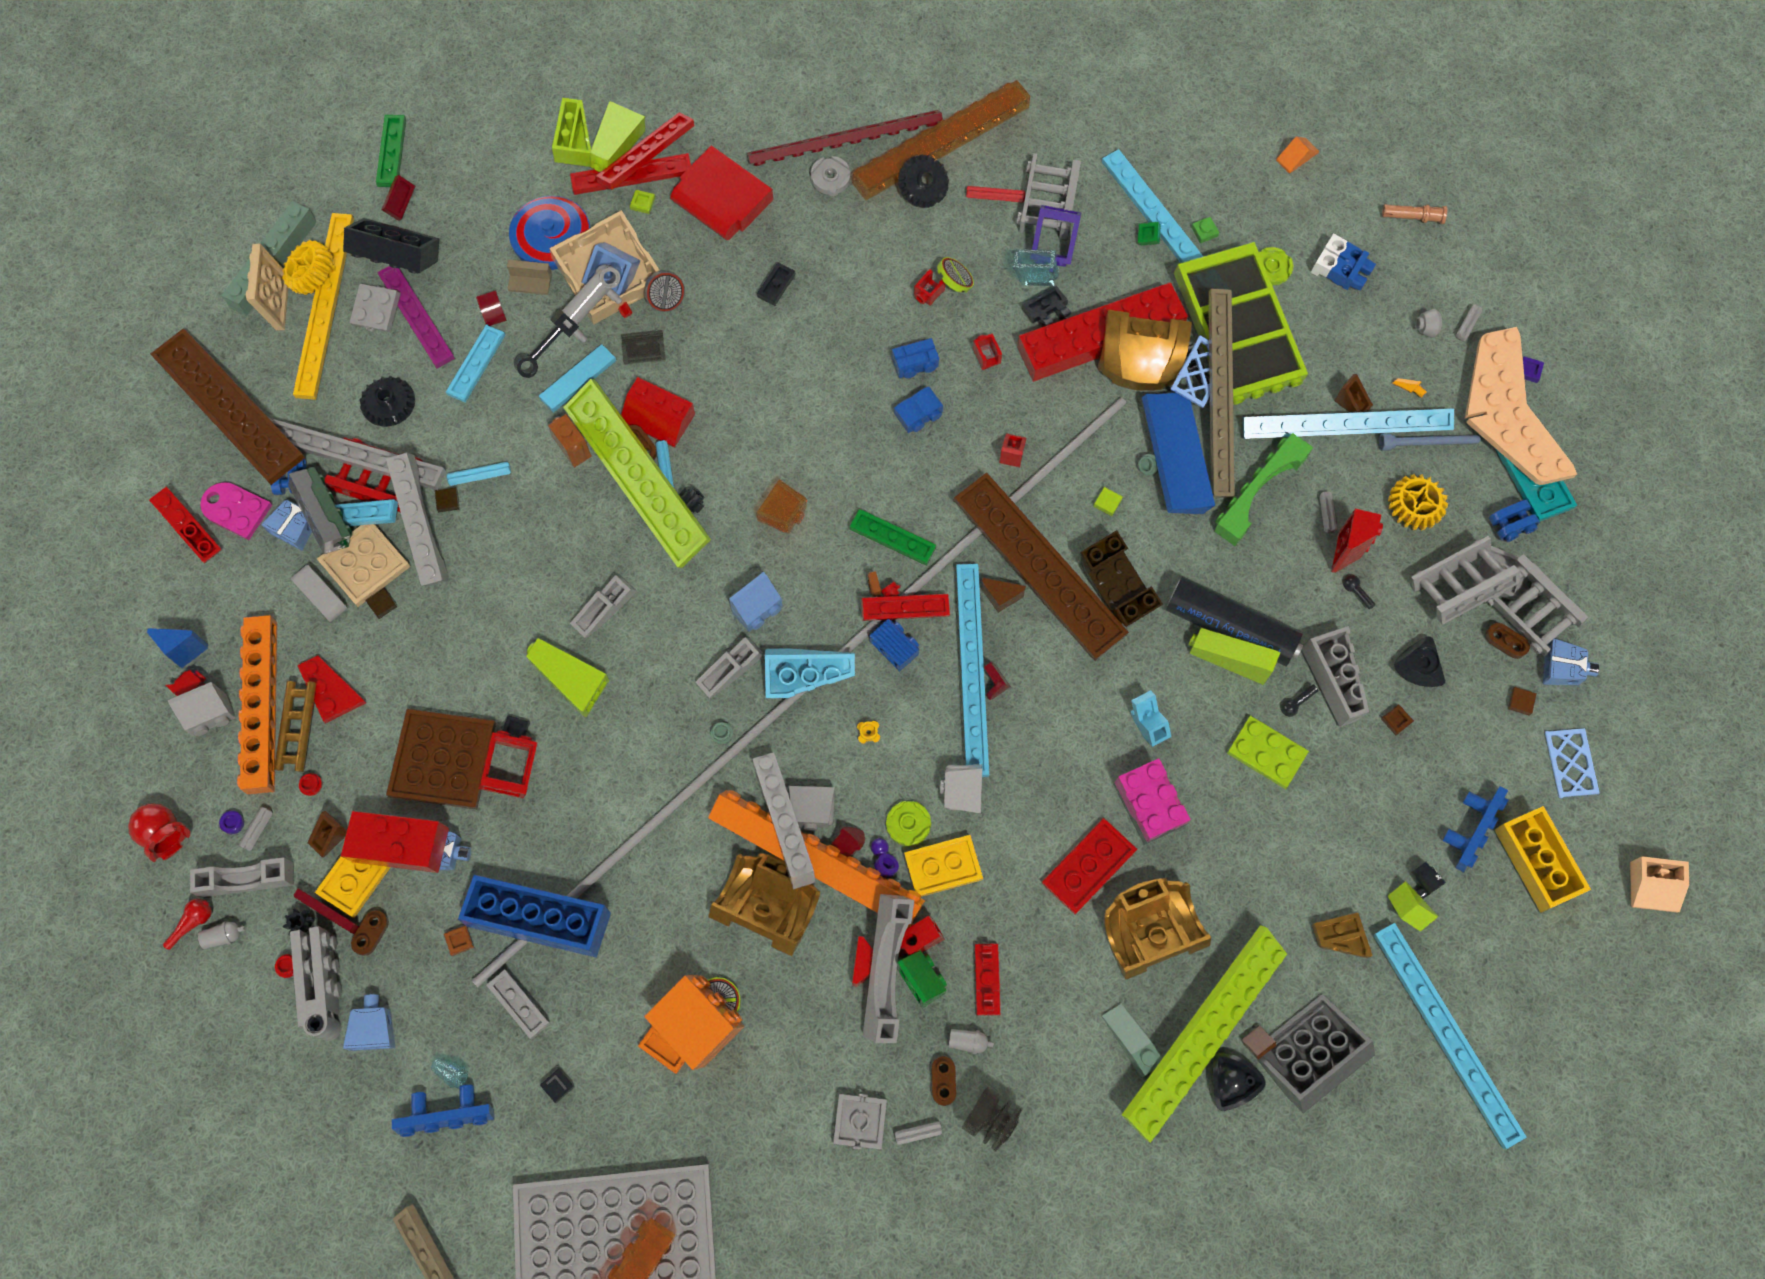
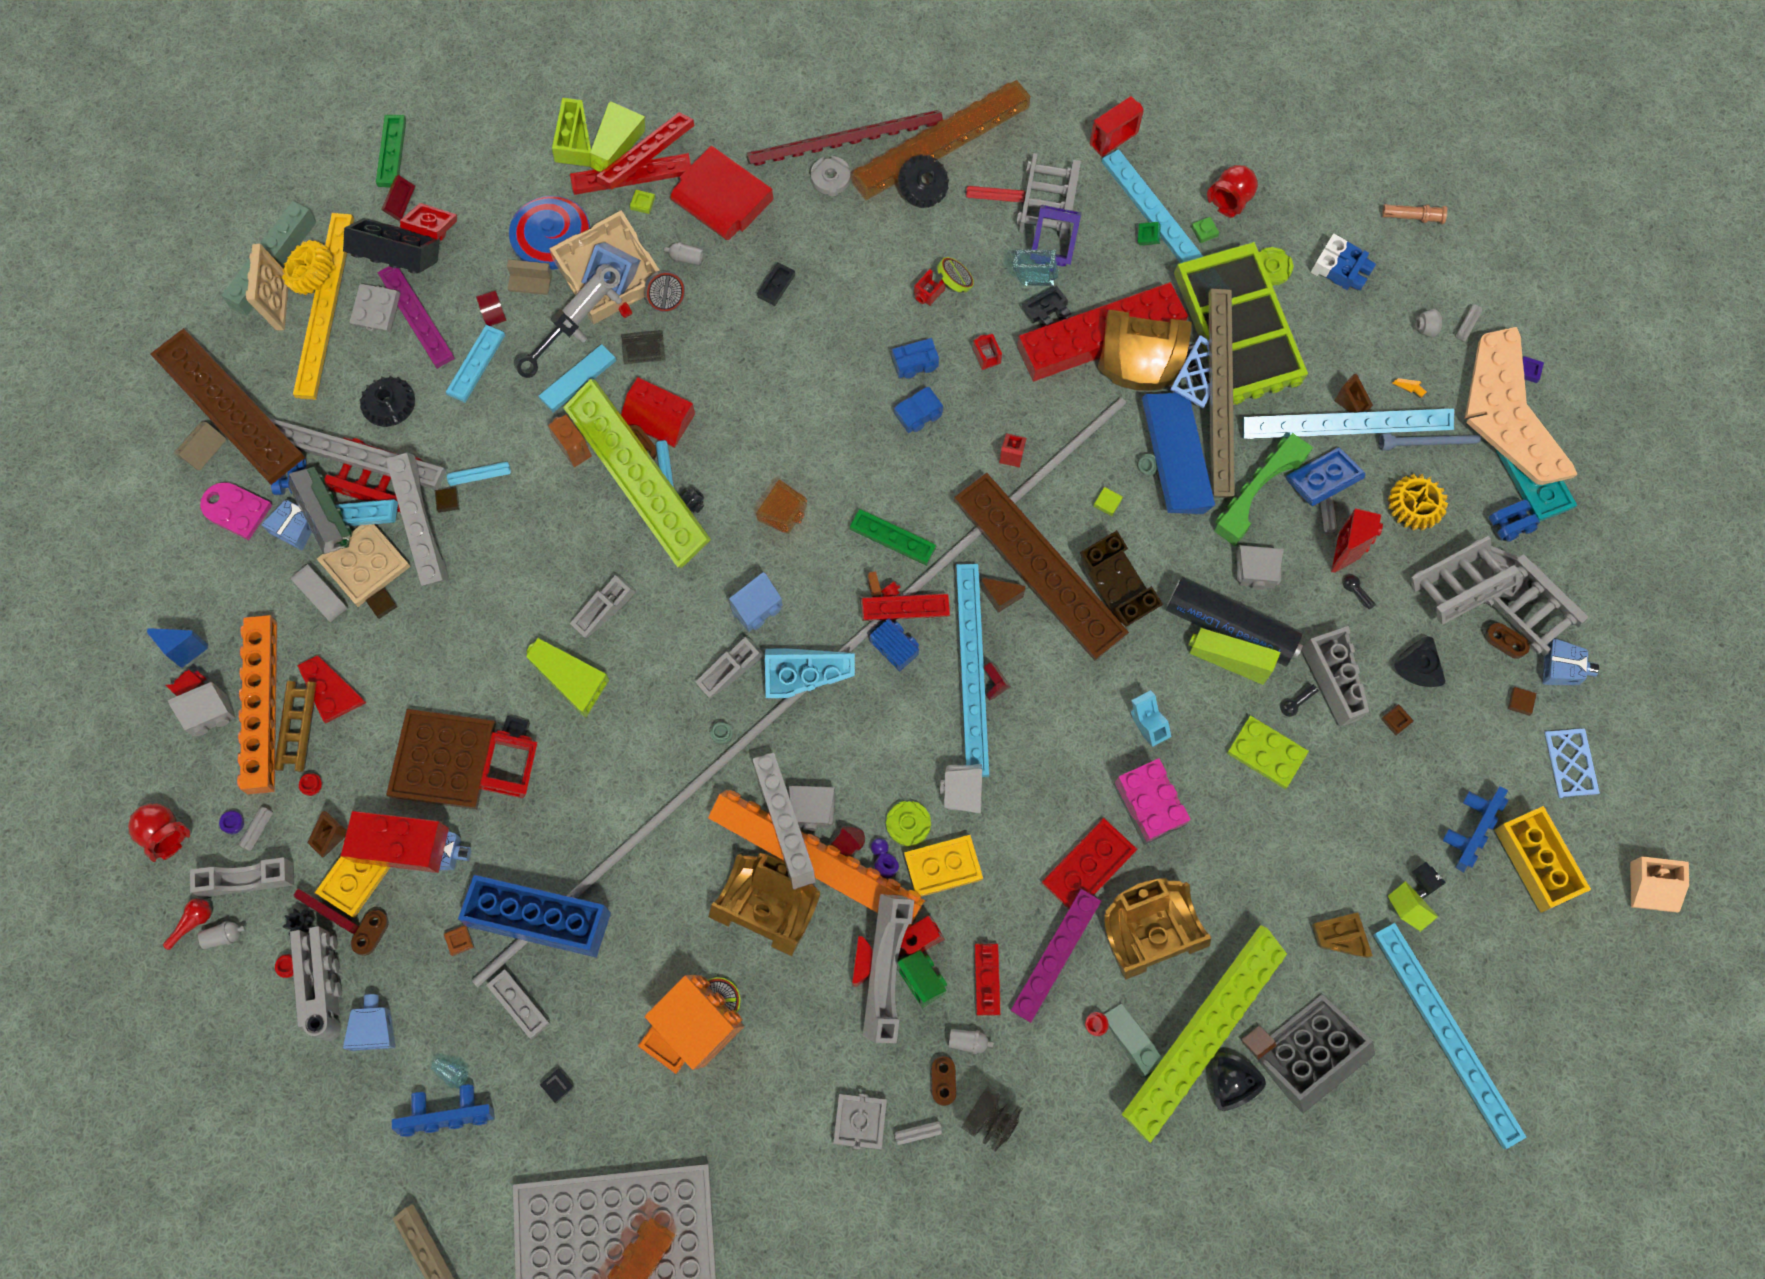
red slope [149,486,222,564] -> none
yellow plate [857,721,880,744] -> none
orange slope [1276,136,1319,174] -> none
none -> dark tan panel [173,422,226,470]
none -> red hinge [400,203,457,241]
none -> light grey piece [664,242,703,265]
none -> magenta plate [1010,889,1101,1023]
none -> red plate [1085,1012,1109,1036]
none -> red window [1089,96,1144,157]
none -> red tile [1207,165,1258,218]
none -> light grey torso [1236,546,1284,590]
none -> blue tile [1286,447,1366,507]

